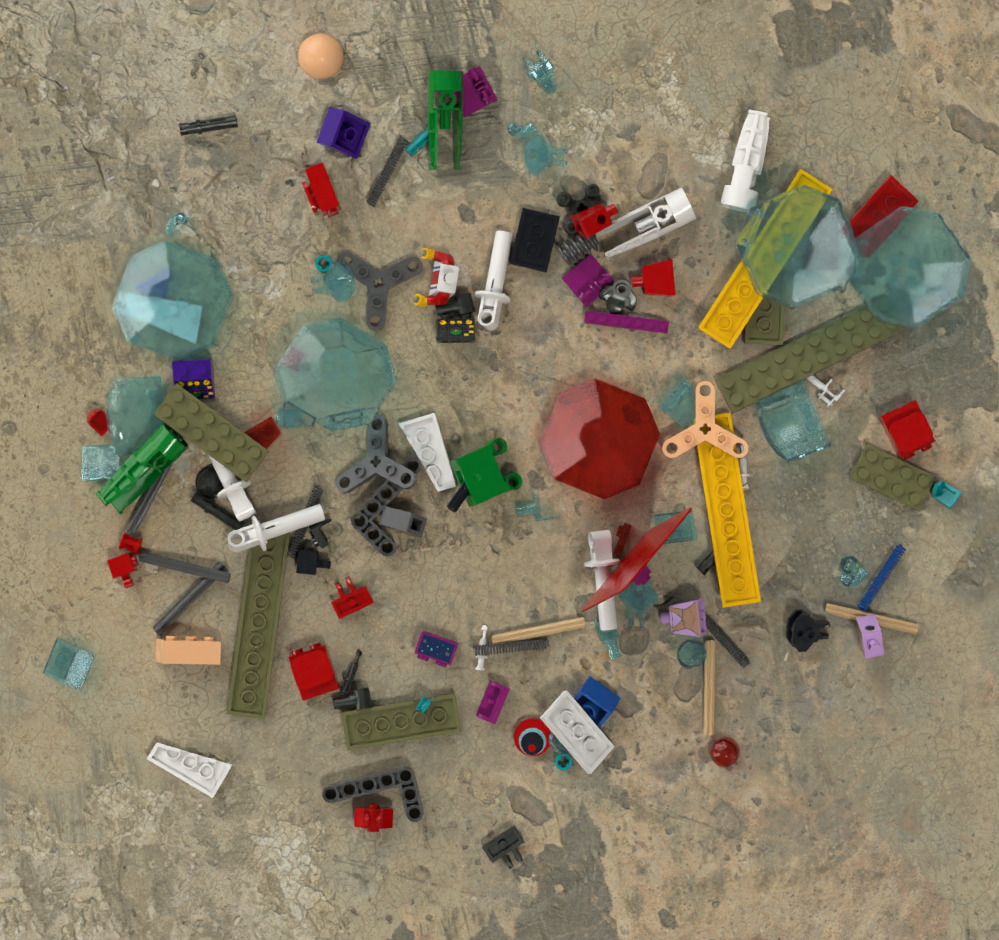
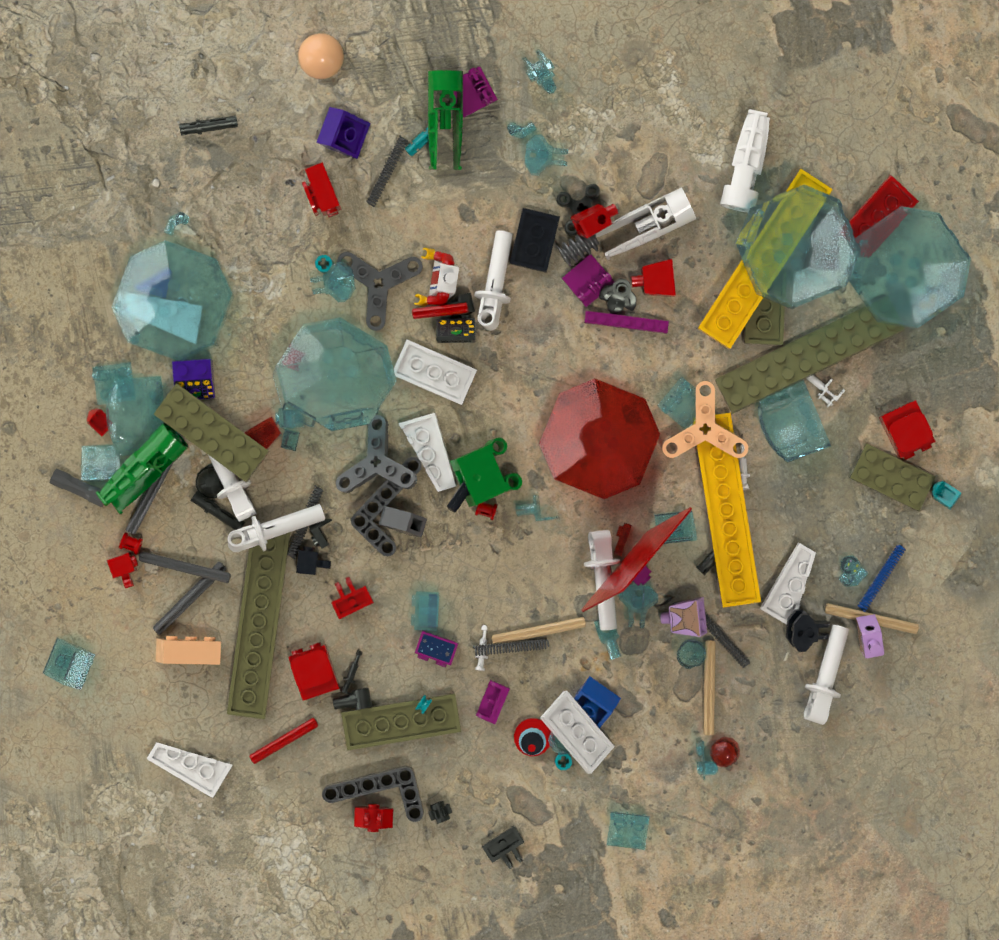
none -> dark grey axle [49,469,104,507]
none -> clear light blue hinge [92,362,136,405]
none -> red axle [249,718,319,764]
none -> clear light blue slope [281,429,300,451]
none -> white plate [391,340,477,405]
none -> clear light blue brick [411,591,440,631]
none -> red axle [412,302,468,319]
none -> pearl dark grey gear [428,801,452,824]
none -> red bush [475,502,498,520]
none -> clear light blue hinge [607,811,650,850]
none -> clear light blue hinge [696,738,718,780]
none -> white wing [760,543,816,625]
none -> white piece [804,625,849,725]

